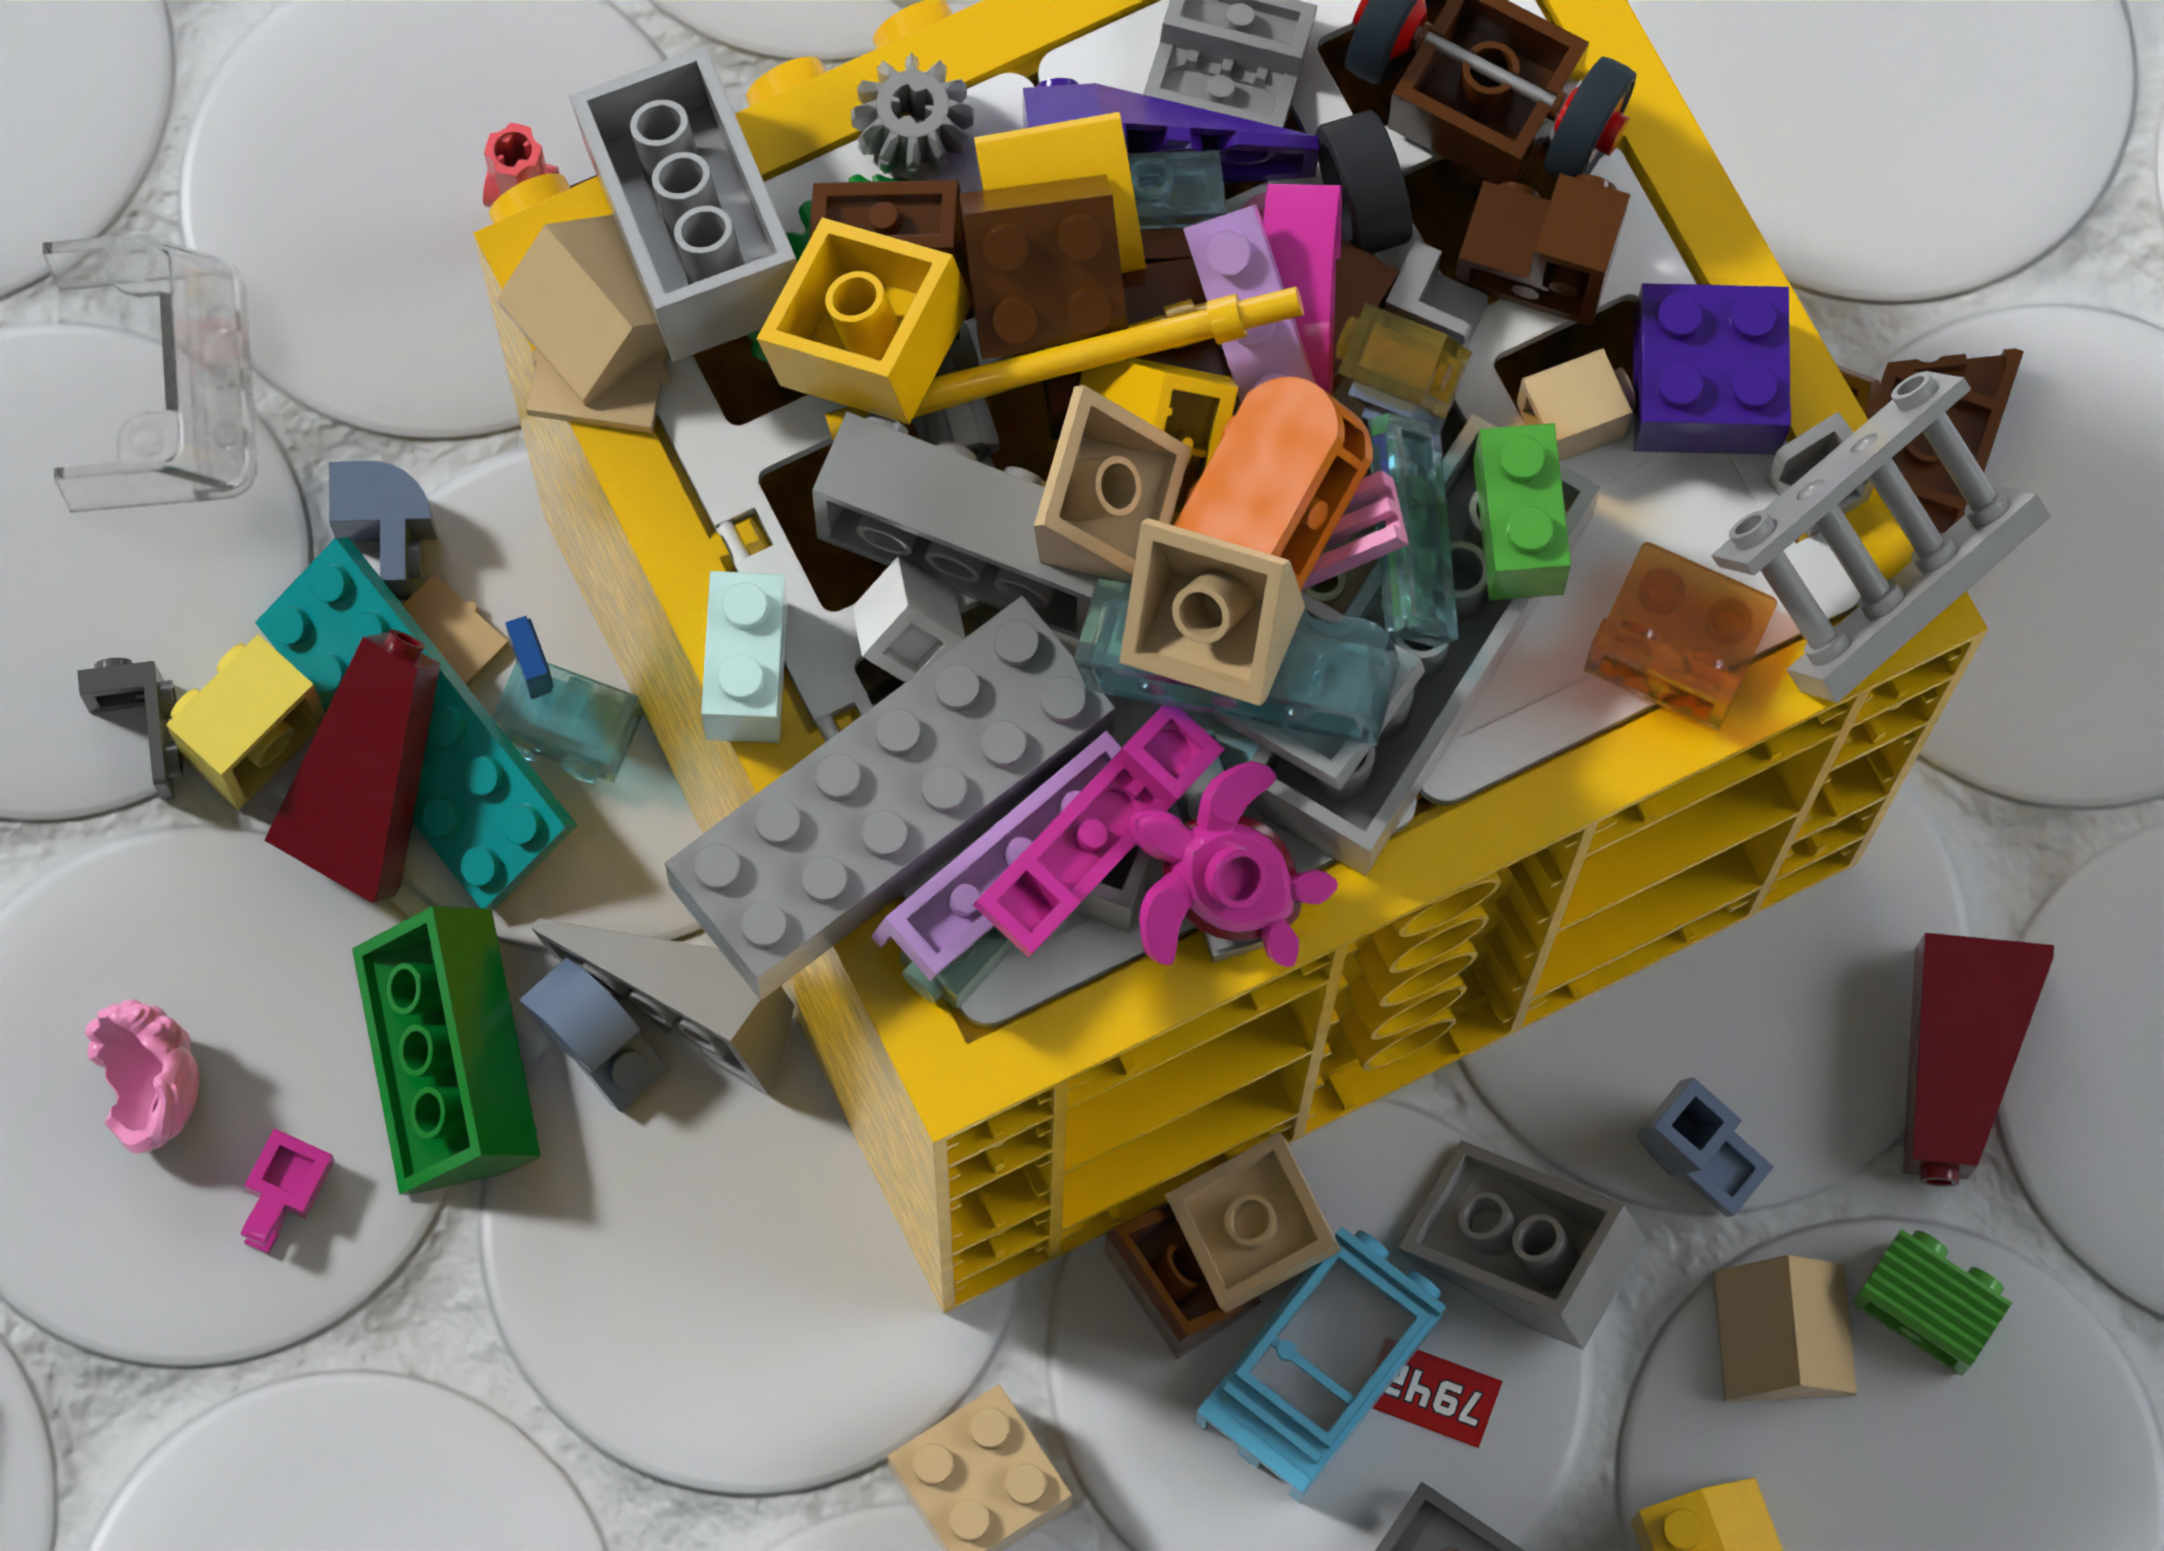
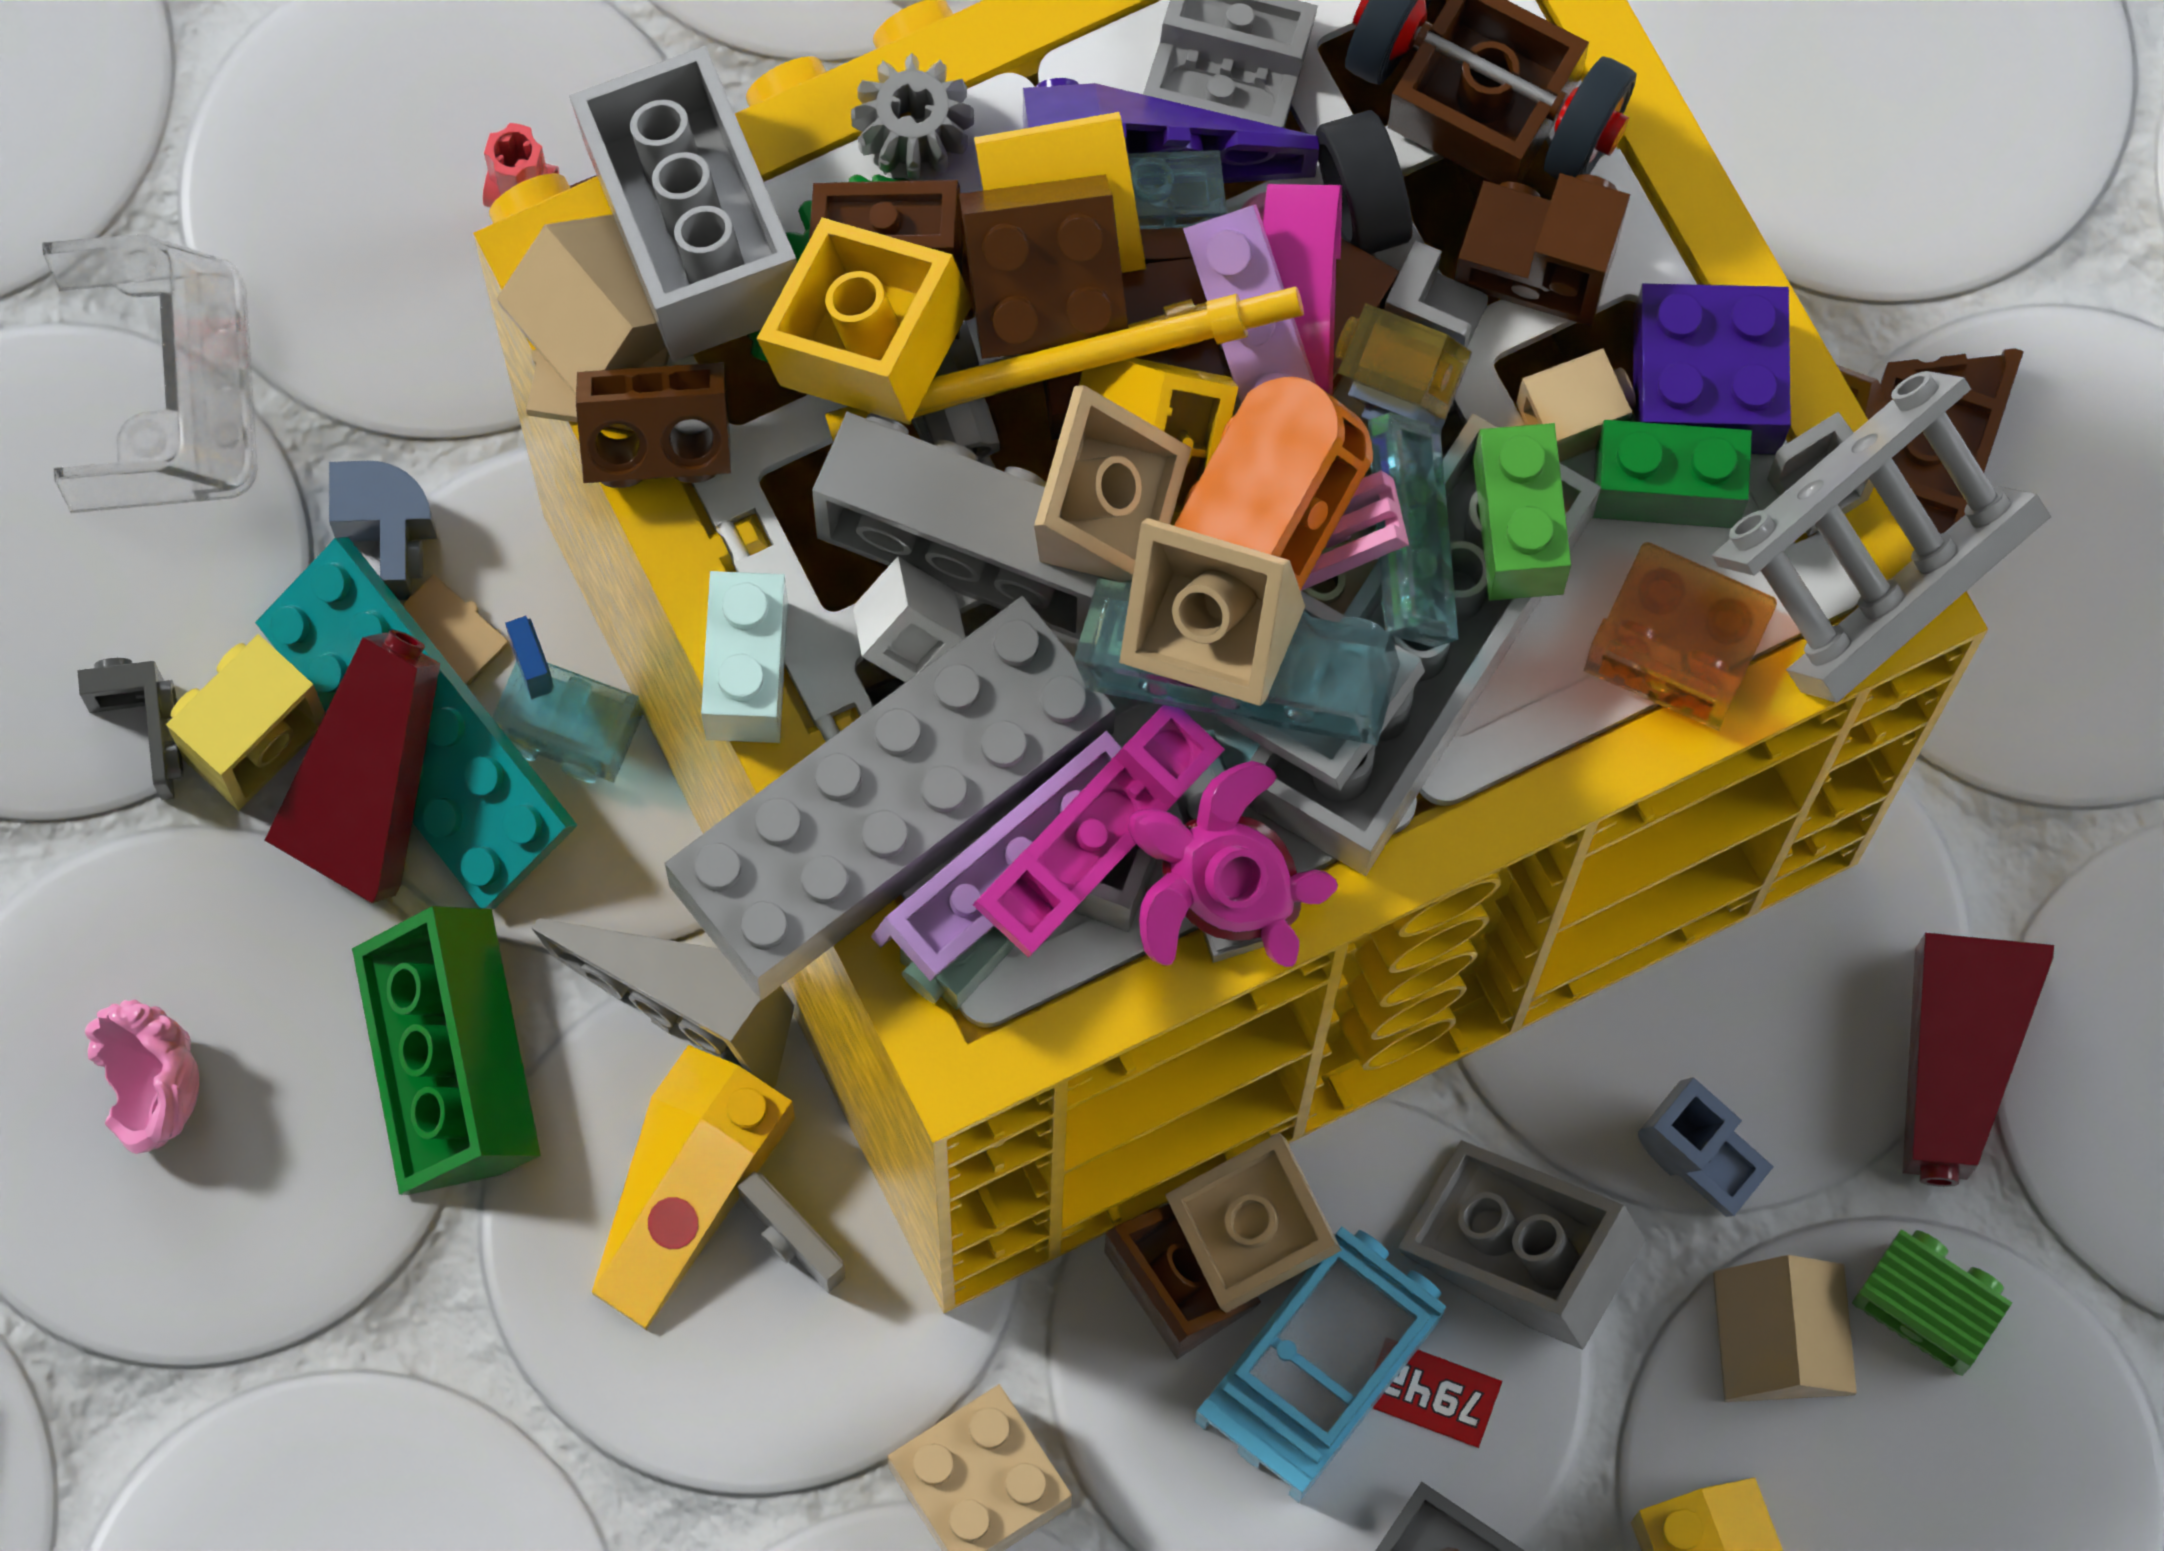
dark pink plate [240,1128,335,1255] -> none
sand blue brick [519,958,668,1112] -> none
none -> reddish brown brick [576,362,731,488]
none -> yellow wedge [592,1045,795,1330]
none -> light grey plate [737,1171,846,1293]
none -> green brick [1592,420,1752,528]

